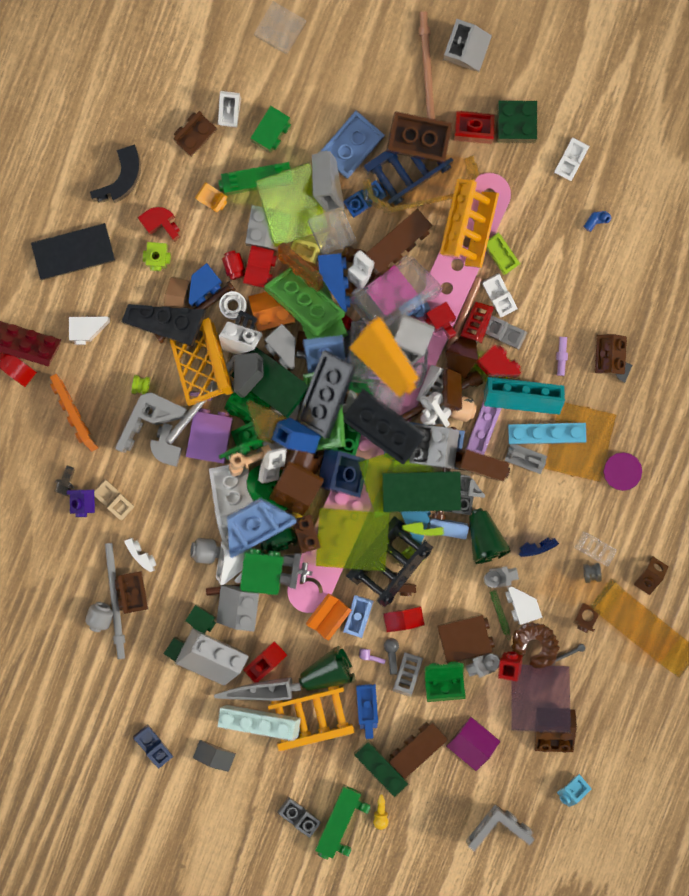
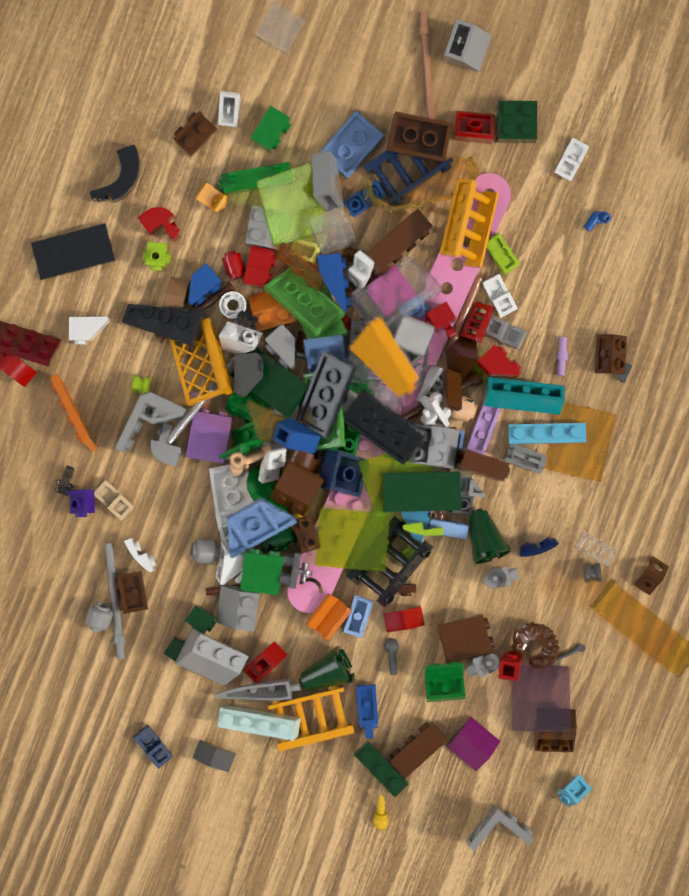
dark grey slope [277,797,321,838] -> none
green brick [315,785,371,860] -> none
lavender hand [359,649,386,664] -> none
light grey slope [393,653,423,697] -> none
bright green piece [490,589,511,640] -> none
white slope [505,586,542,625] -> none
reddish brown bracket [574,603,600,633] -> none
magenta tile [603,452,642,491] -> none

